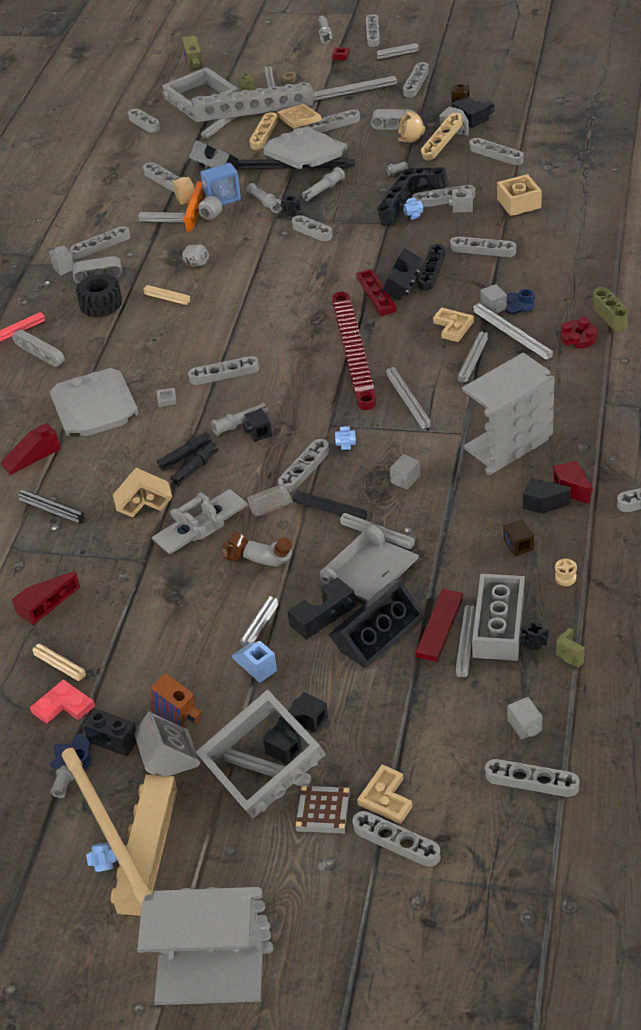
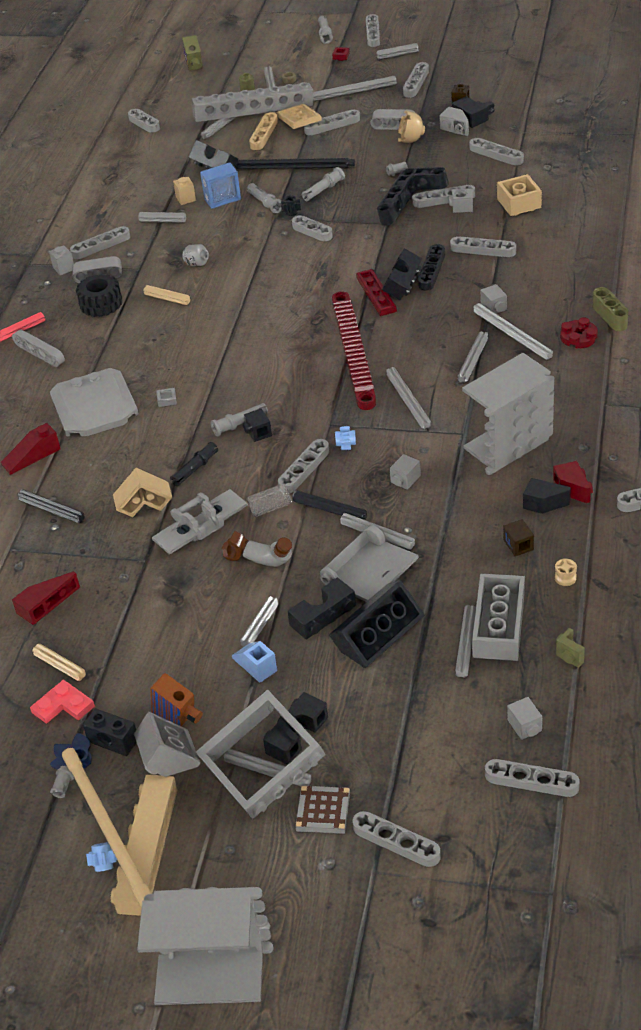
light grey beam [143,162,180,193] -> none
black pin [157,432,212,471] -> none
light grey window [162,67,238,121] -> none
orange tile [184,181,204,232] -> none
light grey beam [188,356,259,385] -> none
light grey head [198,196,222,220] -> none
light grey wedge [264,127,347,169] -> none
tan plate [357,765,413,825] -> none
light blue gear [403,197,423,220] -> none
dark red tile [416,588,464,662] -> none
tan beam [421,113,463,161] -> none
tan plate [433,307,474,342] -> none
dark blue plate [506,289,535,313] -> none
black gear [521,622,549,650] -> none

